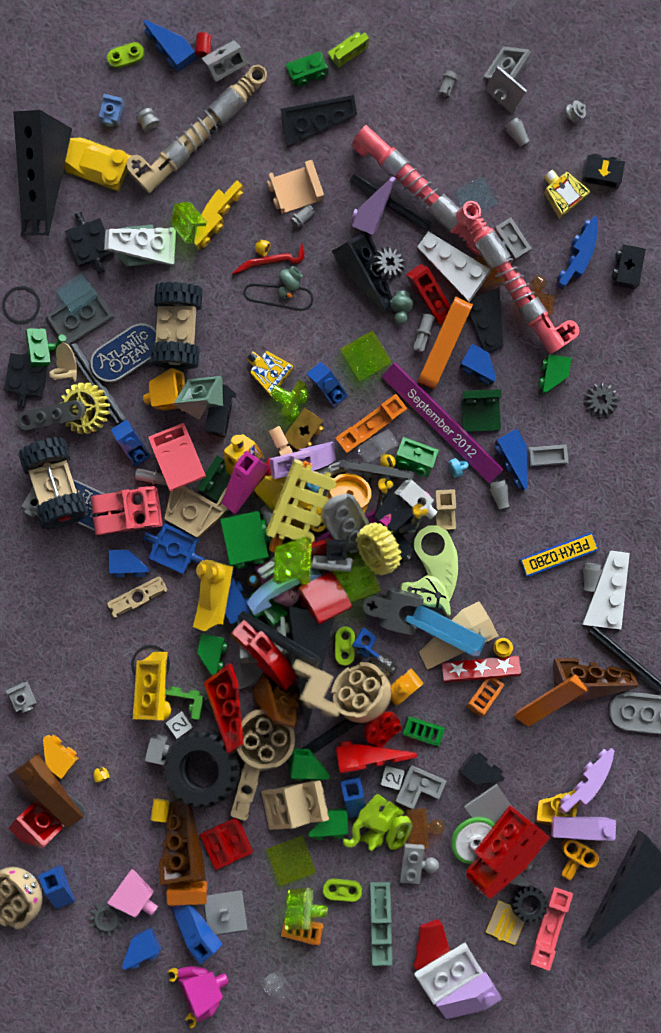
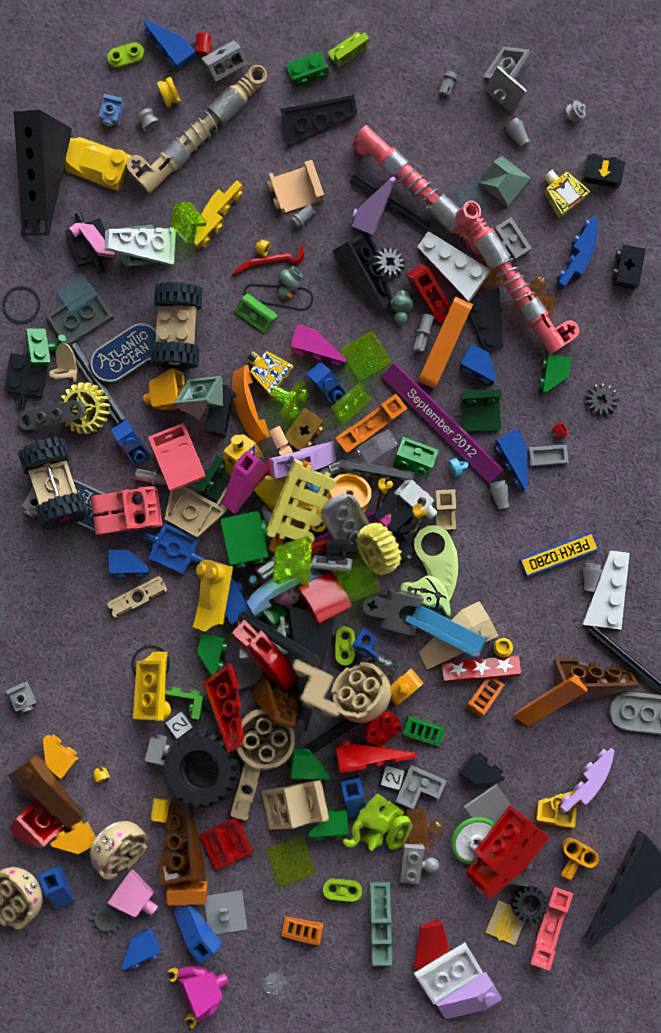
clear neon green plate [284,888,327,931] -> none
yellow hinge [379,454,396,468] -> none
lavender slope [551,817,616,840] -> none
none -> light orange slope [50,821,96,854]
none -> bright pink piece [69,223,116,258]
none -> tan cylinder [90,821,149,879]
none -> yellow wheel [157,77,181,108]
none -> orange slope [232,365,270,443]
none -> bright green slope [234,294,278,334]
none -> dark pink slope [291,324,346,367]
none -> clear neon green bracket [331,382,371,424]
none -> sand green slope [479,156,531,207]
none -> red hinge [552,422,568,439]

